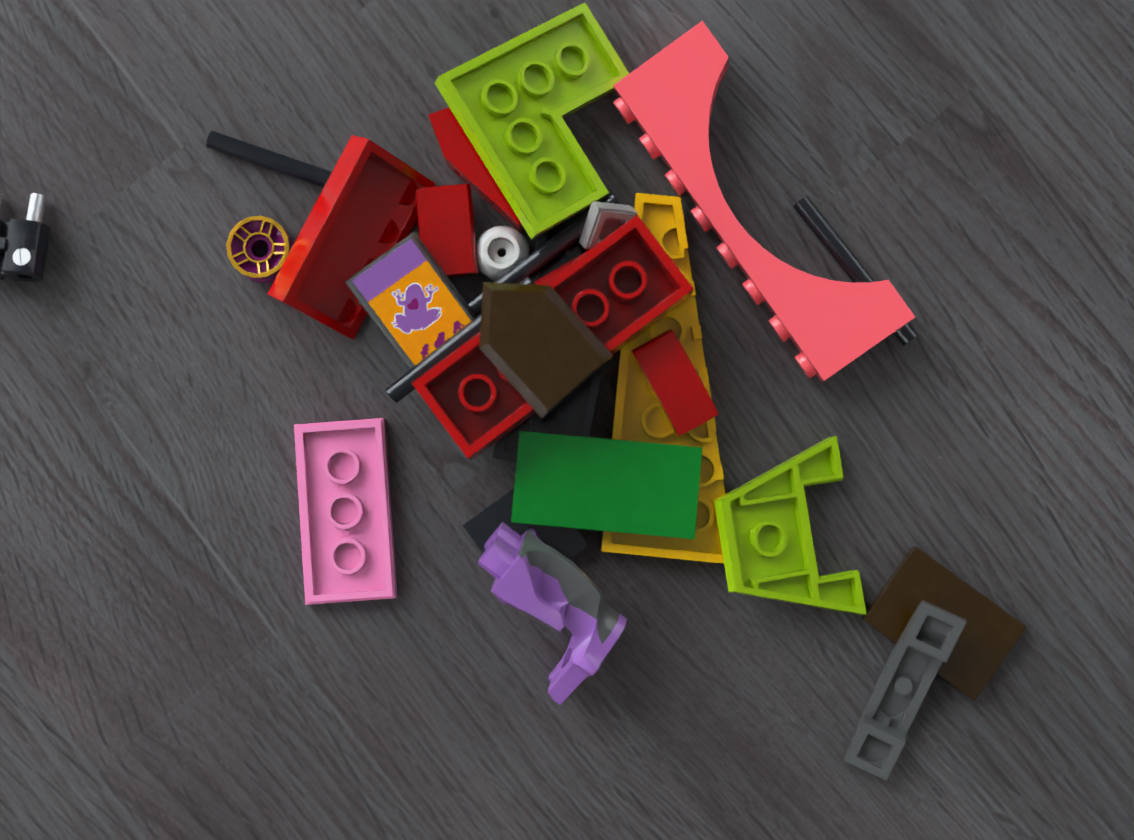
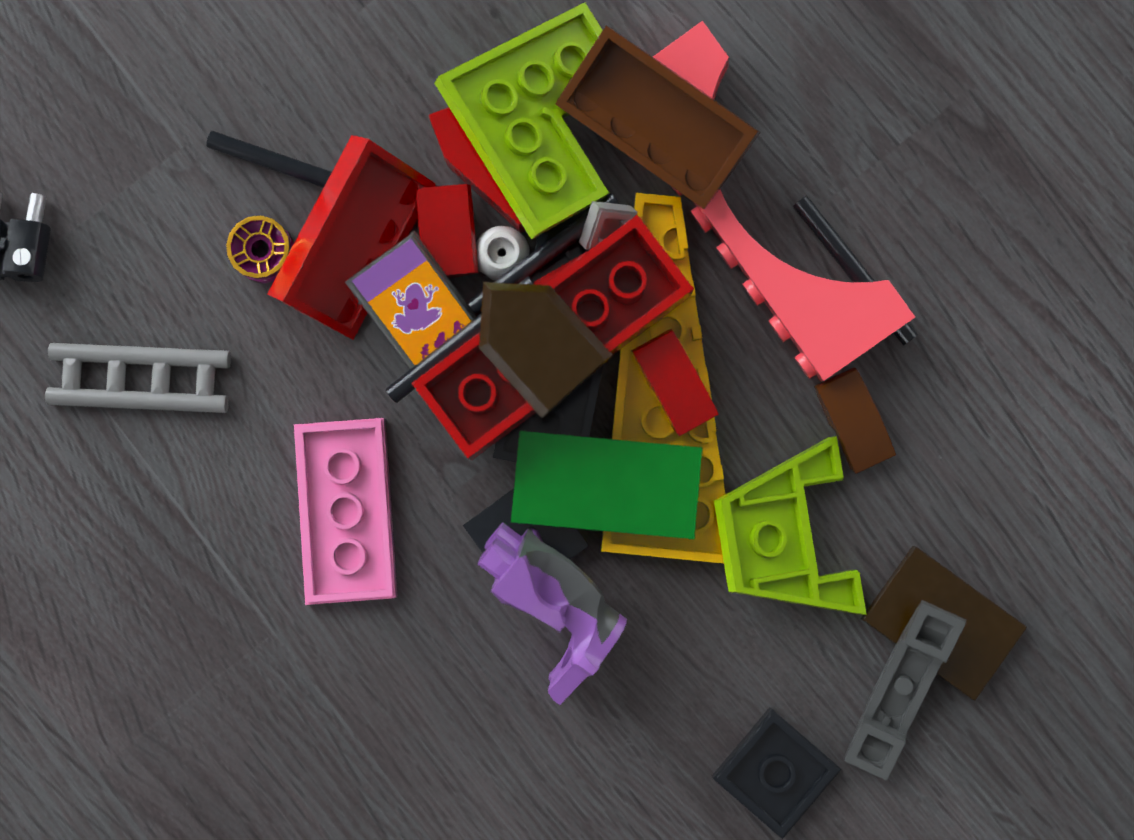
none -> light grey bar [45,343,231,413]
none -> reddish brown slope [555,26,761,209]
none -> black tile [712,707,842,839]
none -> reddish brown slope [814,367,896,474]

